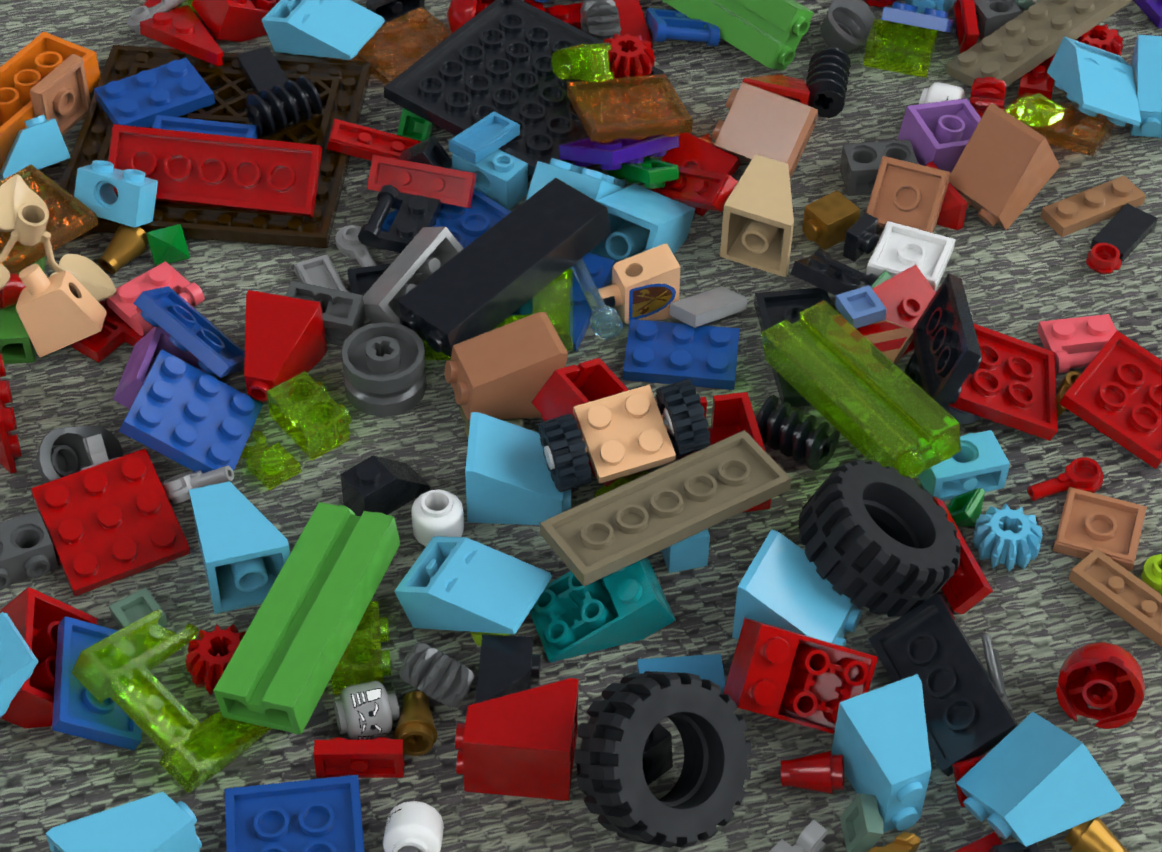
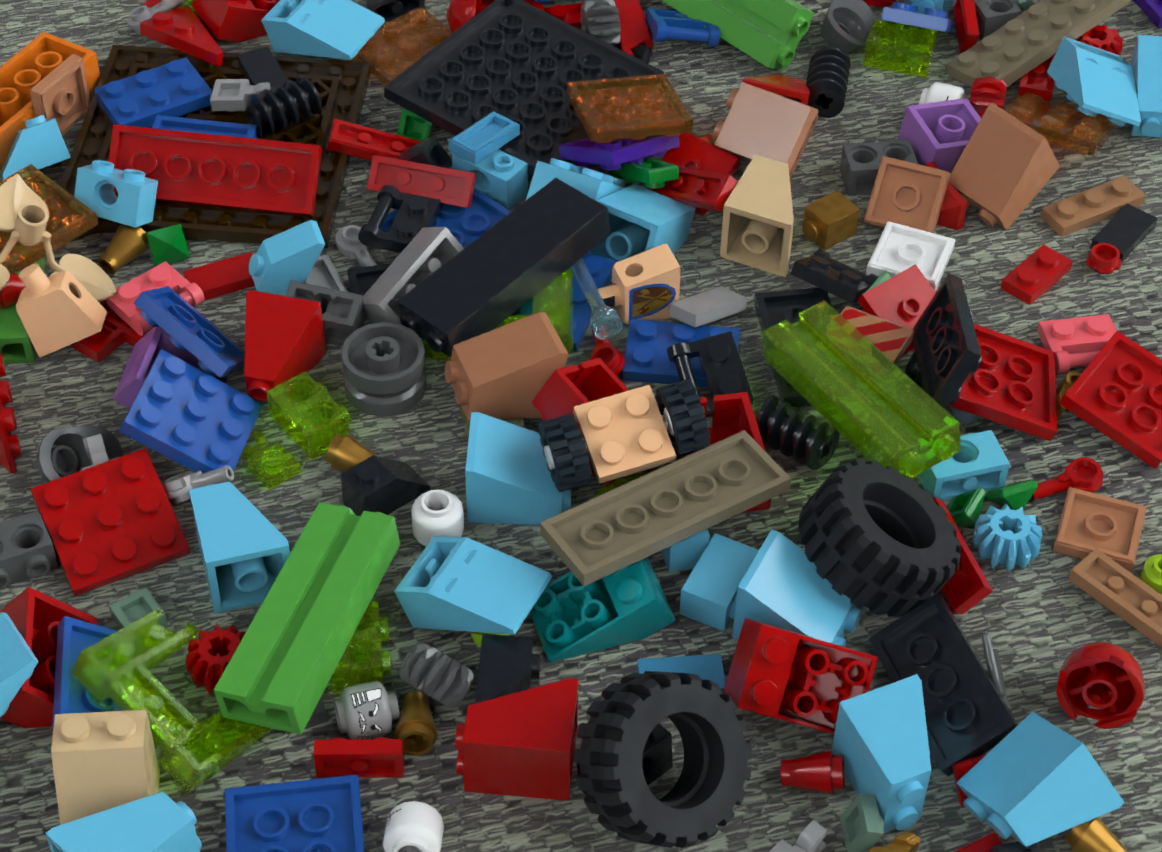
clear neon green piece [551,43,614,82] -> none
red gear [598,32,655,86] -> none
medium blue plate [835,285,887,330] -> none
black plate [843,213,878,262] -> none
clear neon green plate [1006,93,1065,128] -> none
none -> tan slope [51,710,160,825]
none -> red tile [183,252,255,300]
none -> light grey plate [210,79,271,112]
none -> medium azure slope [249,220,325,296]
none -> pearl gold cone [325,434,378,472]
none -> red plate [589,324,625,376]
none -> black plate [667,331,754,417]
none -> medium azure brick [679,533,759,632]
none -> green slope [985,480,1038,510]
none -> red plate [1001,244,1073,305]

